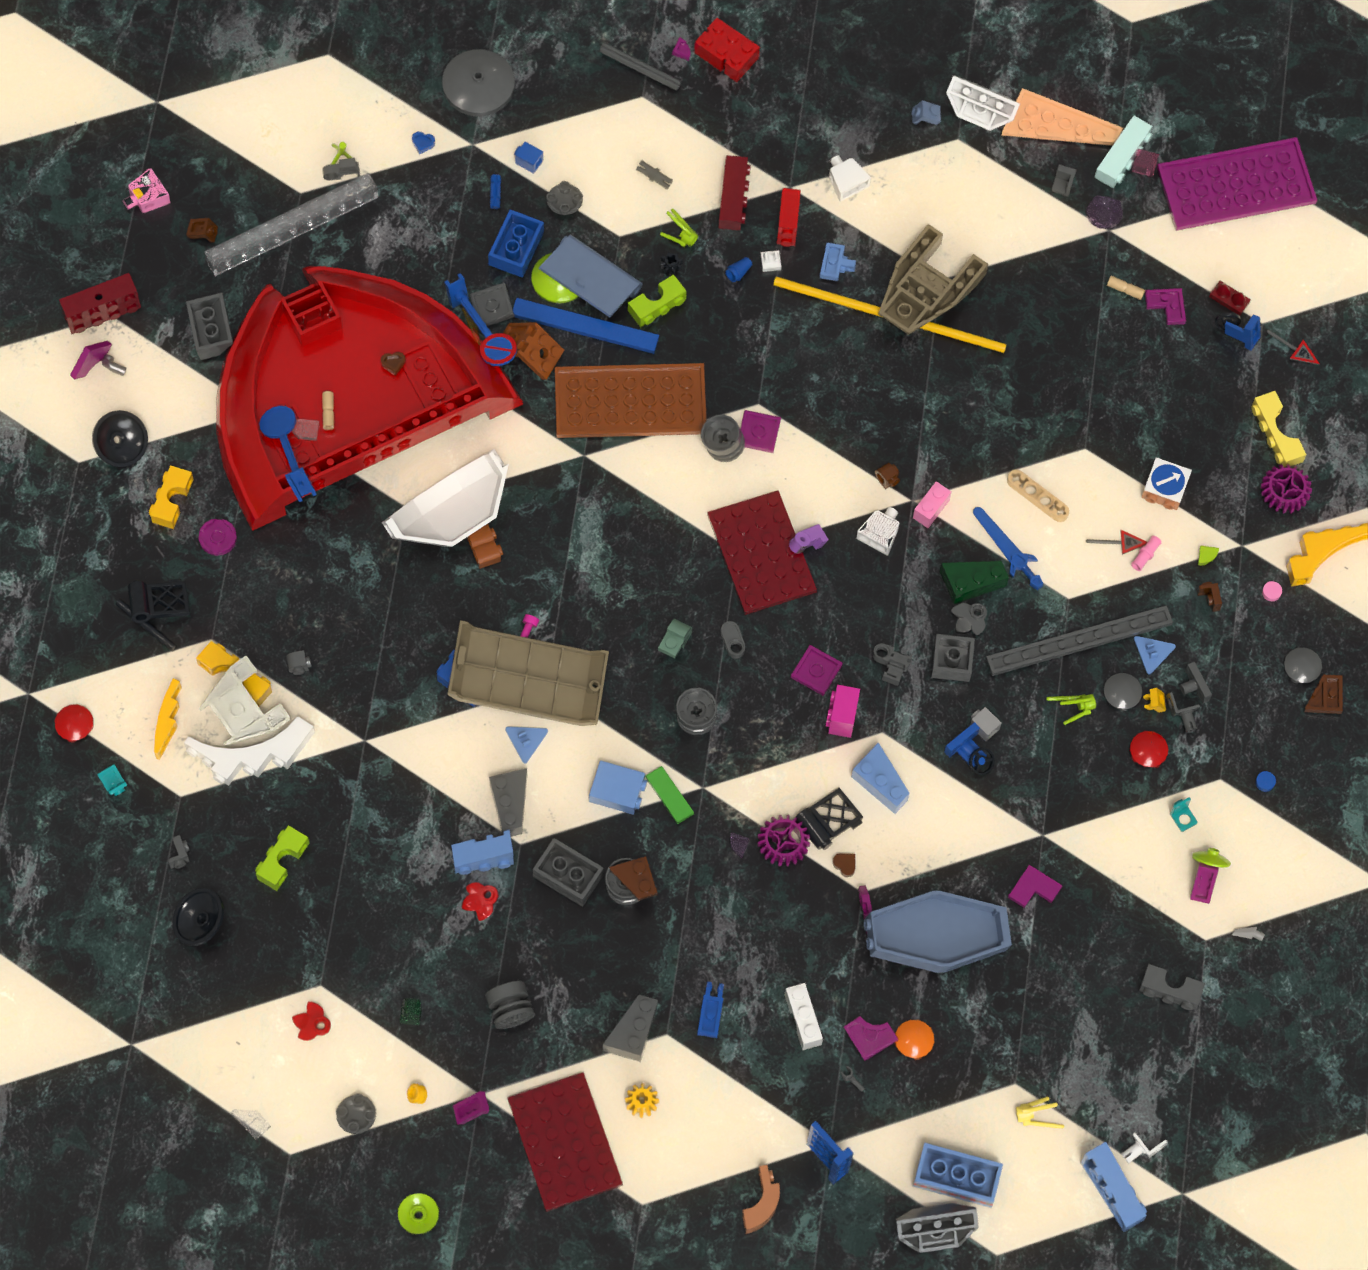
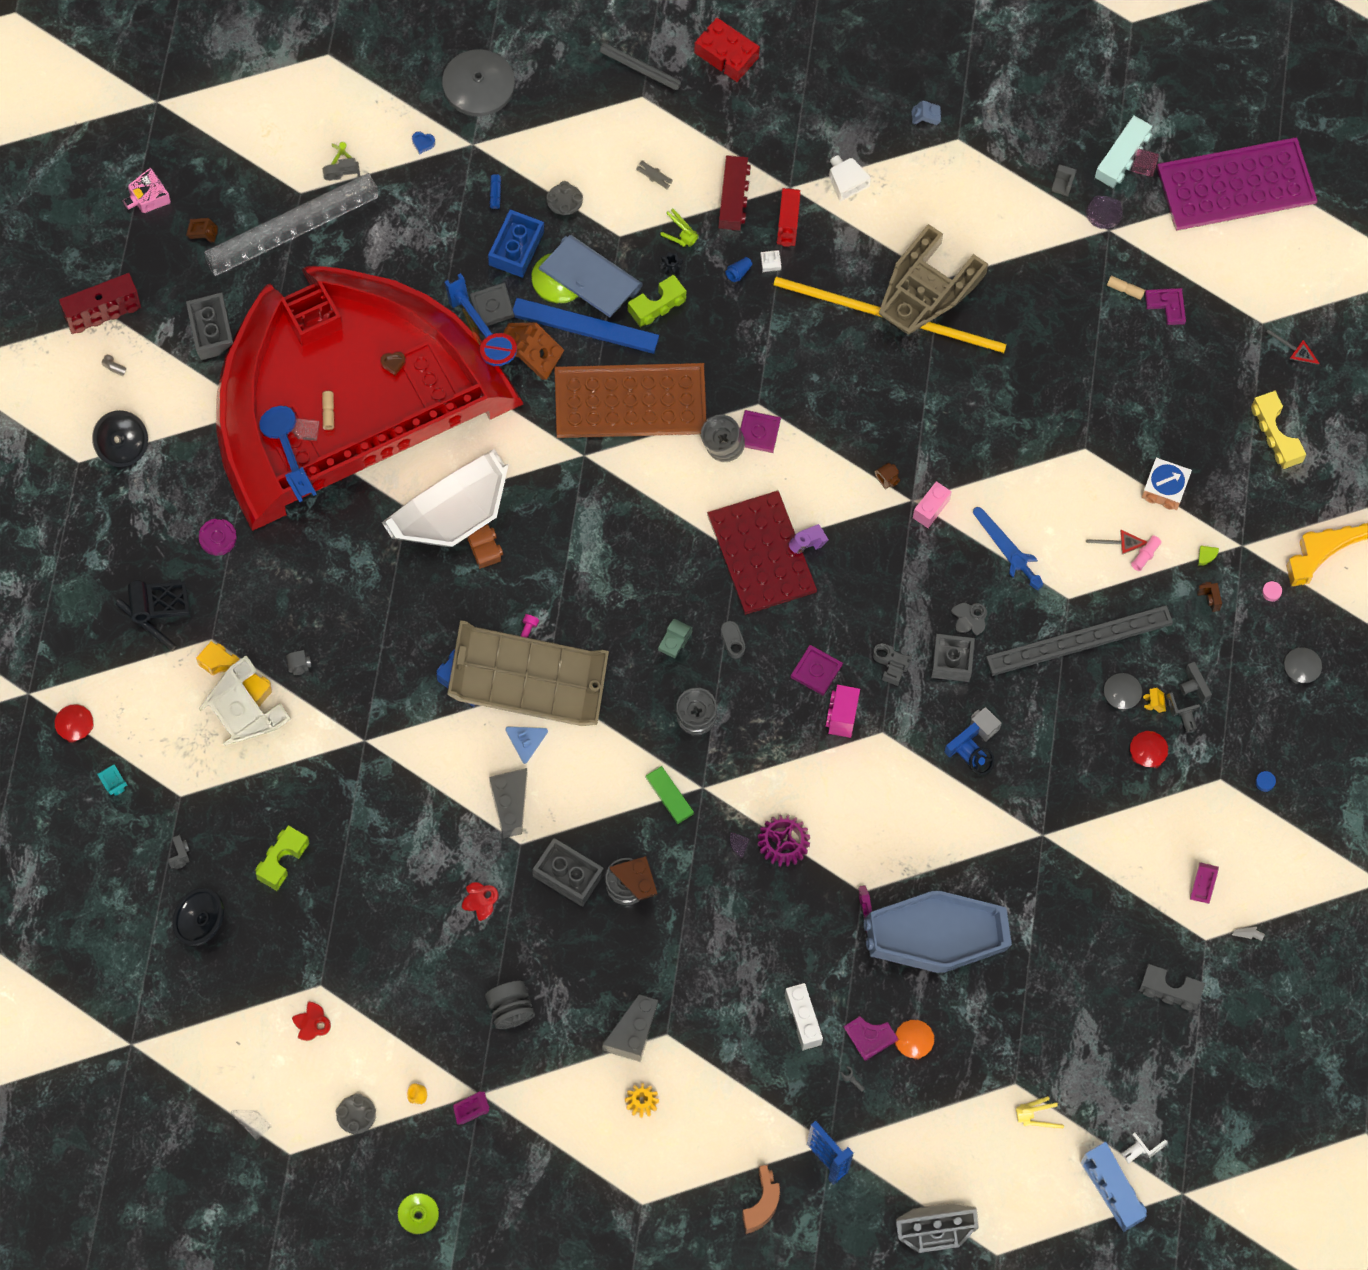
magenta tile [70,341,112,380] -> none
yellow arch [149,466,194,529] -> none
yellow slope [154,678,182,760] -> none
white arch [184,716,315,786] -> none
clear green leg [400,998,422,1025] -> none
medium blue wedge [451,830,514,875] -> none
dark red plate [507,1072,623,1212] -> none
blue brick [514,142,544,174] -> none
medium blue brick [589,760,648,815] -> none
magenta tile [672,37,691,61] -> none
blue hinge [698,982,724,1038] -> none
black piece [796,788,863,850] -> none
medium blue hinge [820,243,856,281] -> none
reddish brown tile [832,854,855,878] -> none
medium blue wedge [851,742,910,814] -> none
white torso [856,507,900,556] -> none
medium blue brick [913,1143,1003,1208] -> none
dark green wedge [939,561,1009,604] -> none
white wedge [946,76,1020,130] -> none
light nougat wing [1002,88,1123,146] -> none
tan beam [1007,470,1069,522] -> none
magenta tile [1008,865,1062,908] -> none
lime plant [1046,694,1096,725] -> none
medium blue piece [1134,636,1176,675] -> none
teal bracket [1170,797,1198,832] -> none
lime dish [1192,848,1231,868] -> none
dark red tile [1209,281,1251,316] -> none
blue piece [1215,313,1261,351] -> none
magenta gear [1260,464,1312,514] -> none
reddish brown wing [1304,674,1343,714] -> none

